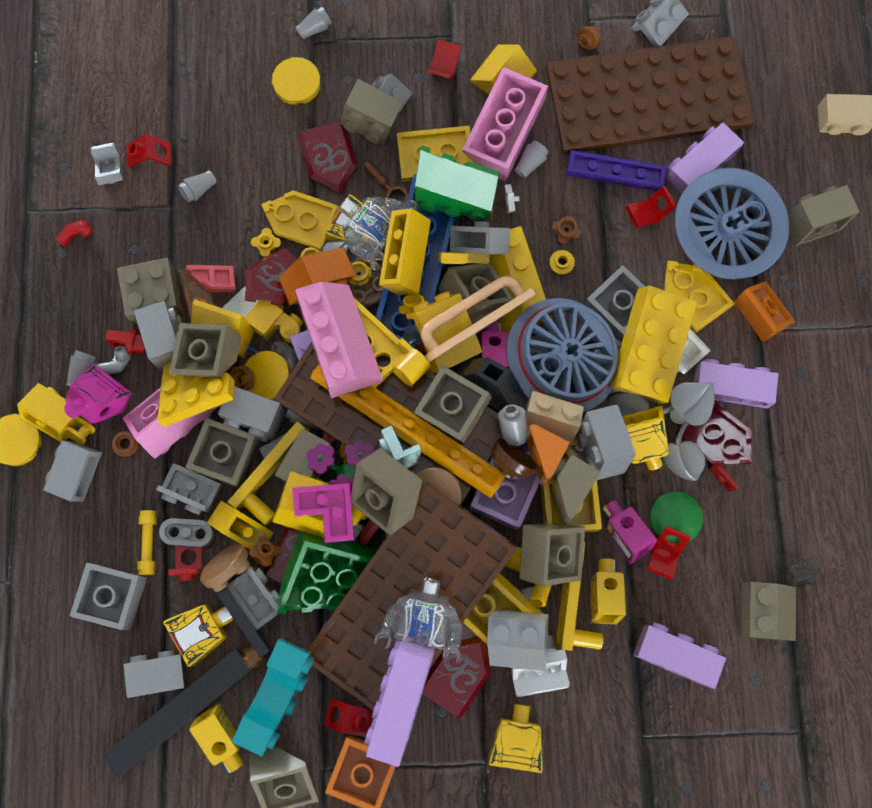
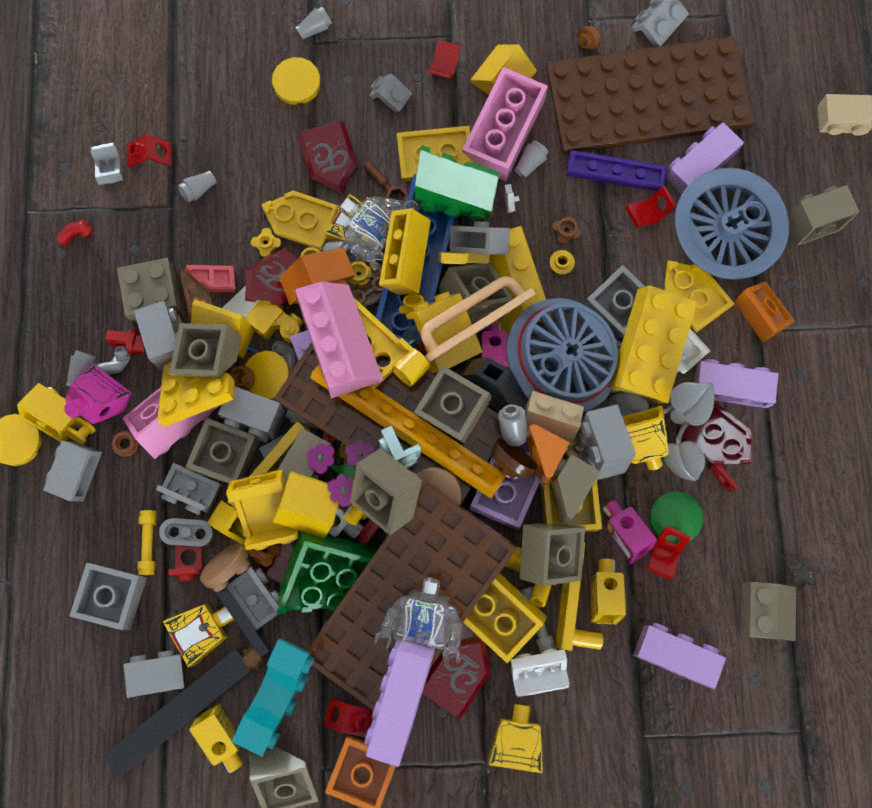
dark pink plate [292,483,354,543] -> none
dark tan brick [340,79,403,145] -> none
light grey slope [487,609,549,671] -> none
none -> yellow panel [226,469,300,550]

